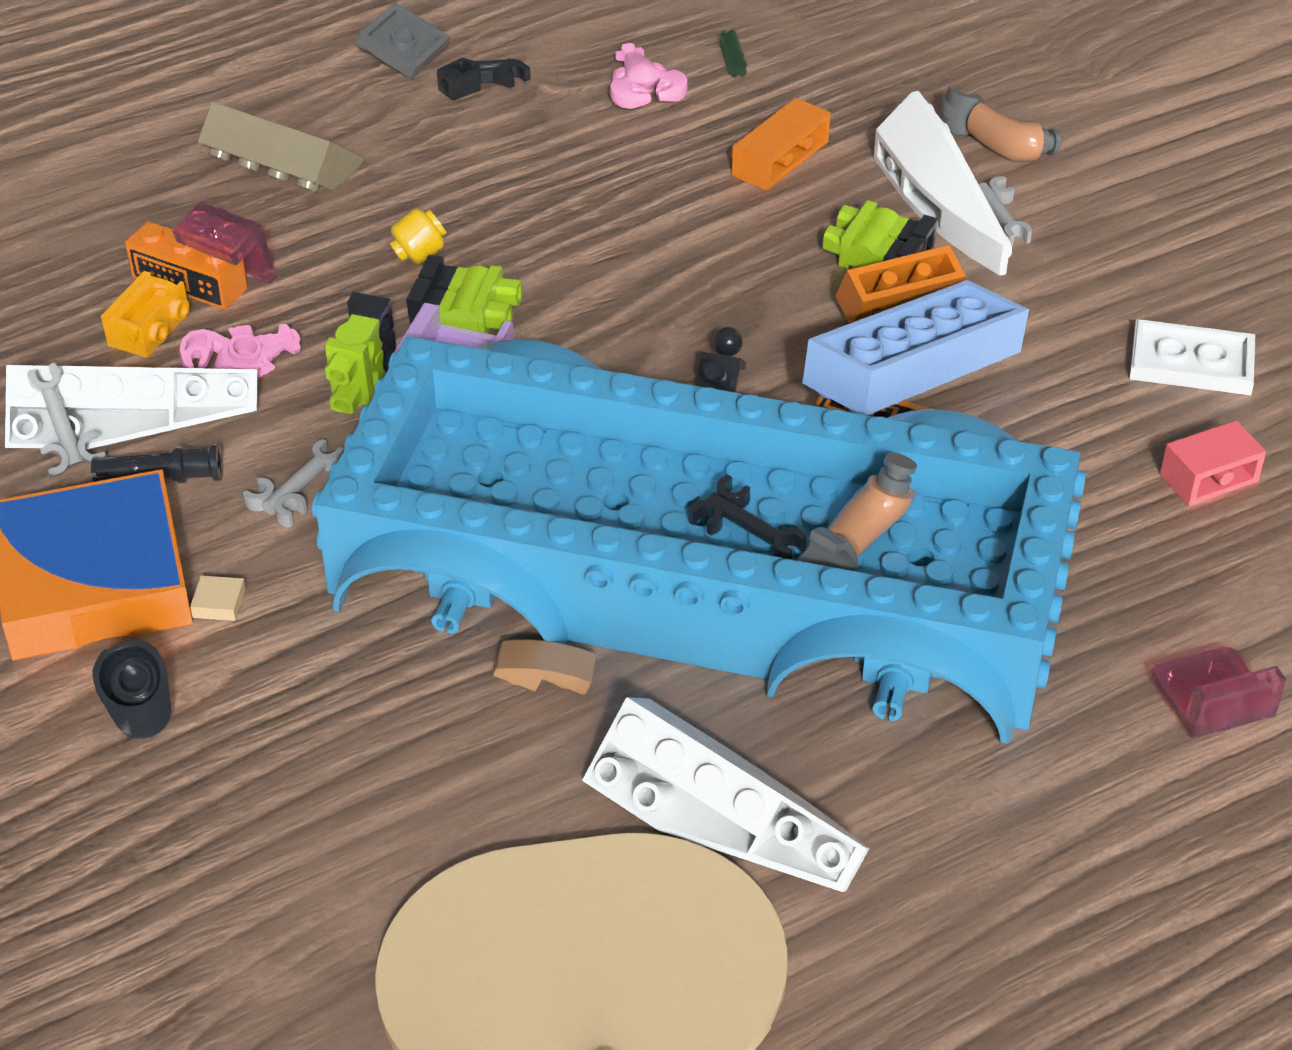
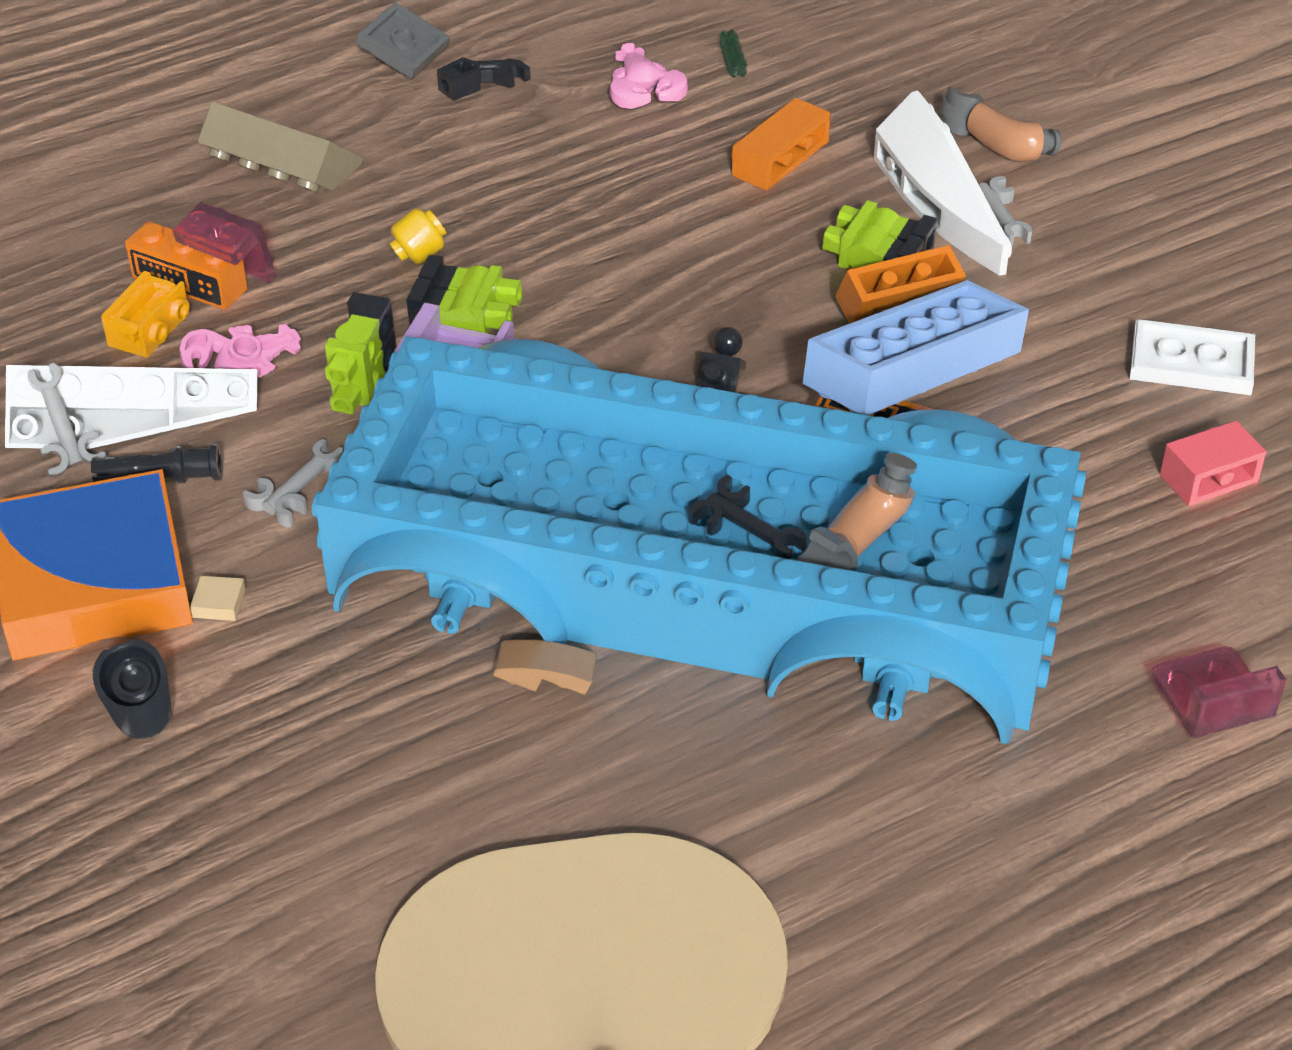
white wedge [582,697,869,892] -> none

